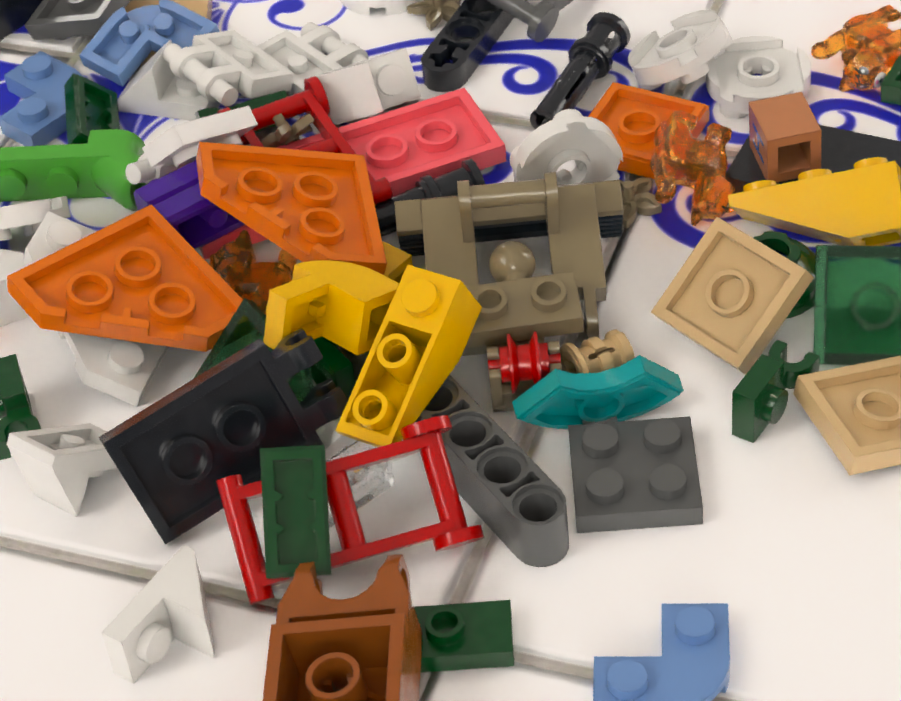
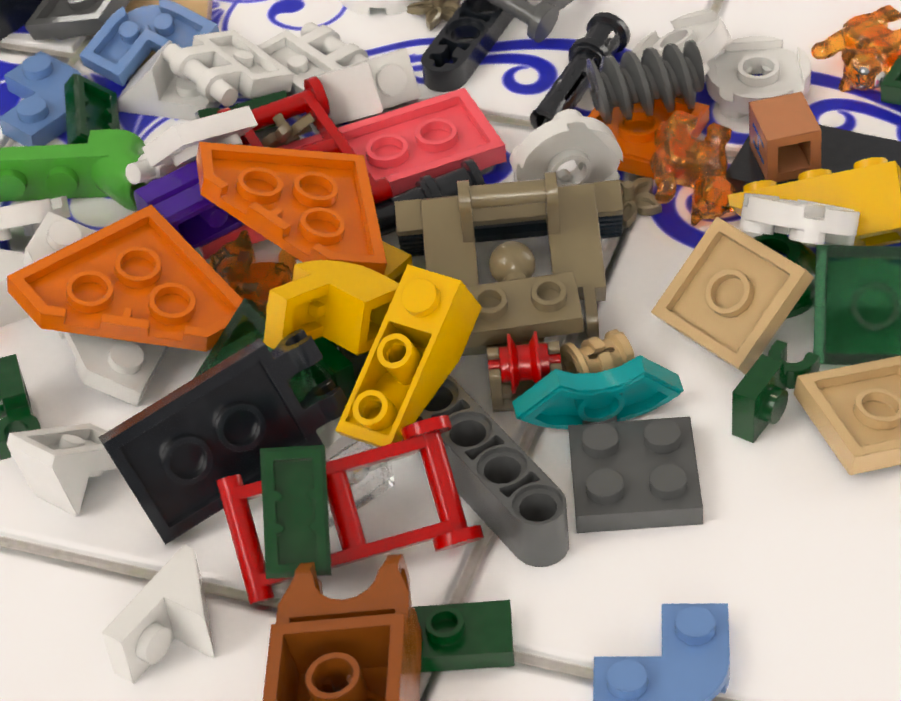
none -> dark grey piece [586,40,705,125]
none -> white plate [739,193,860,246]

